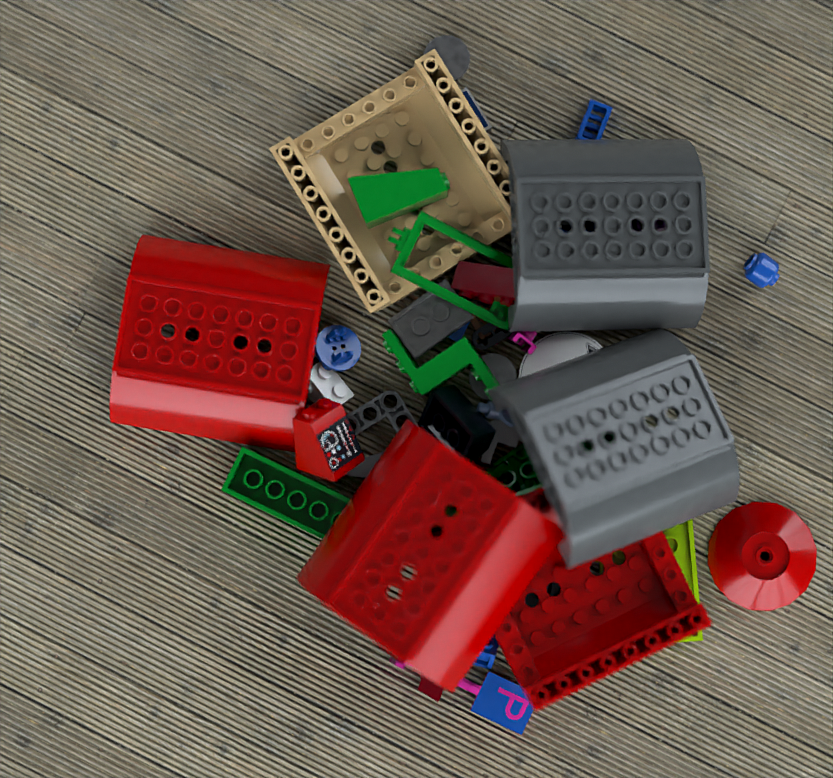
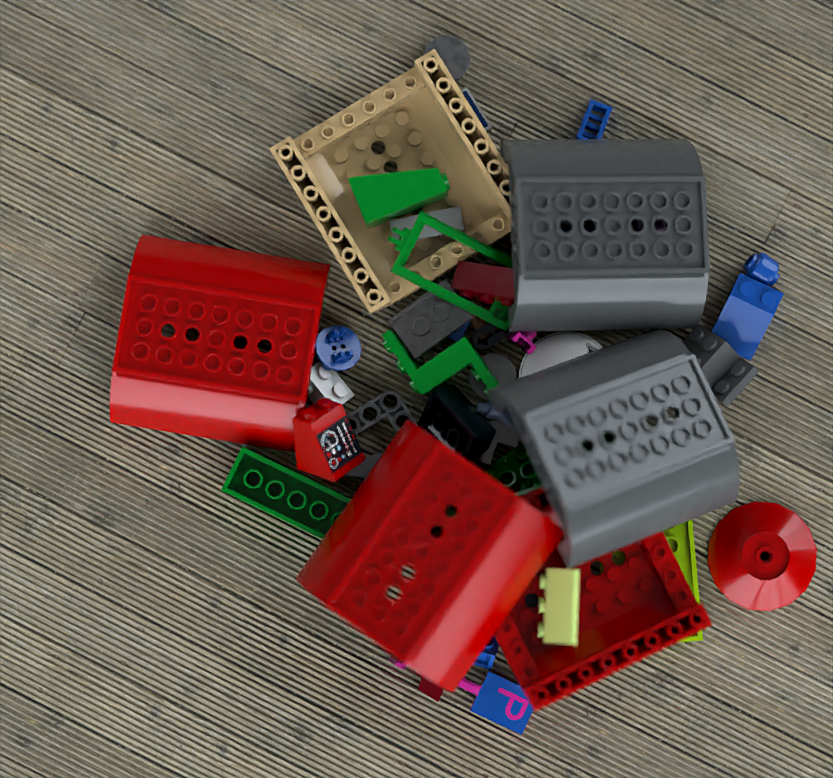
none -> light grey tile [389,206,465,245]
none -> yellowish green slope [538,568,579,645]
none -> dark grey bracket [682,324,759,407]
none -> blue slope [711,273,784,361]

